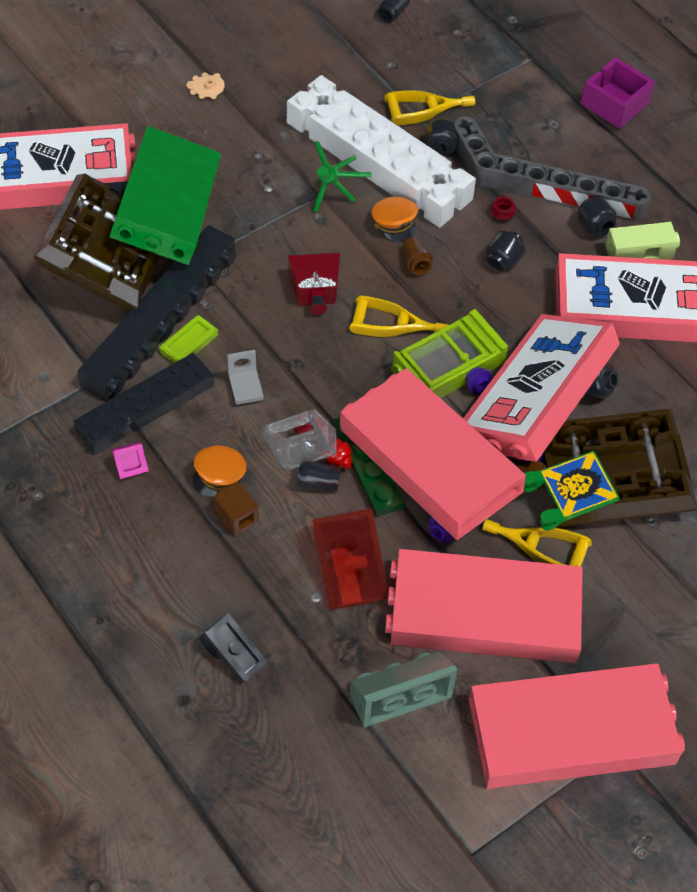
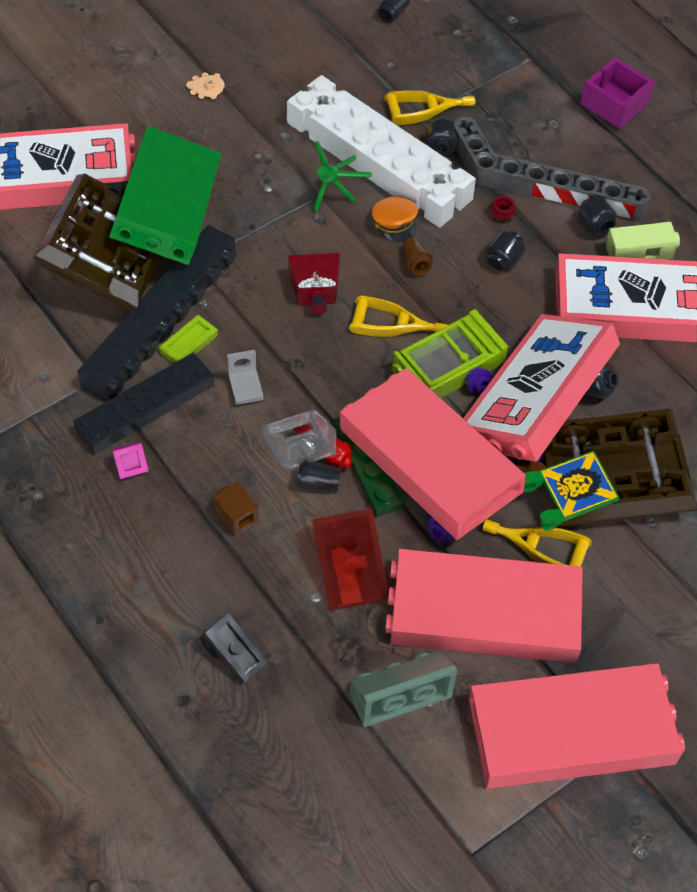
orange piece [193,445,246,497] -> none

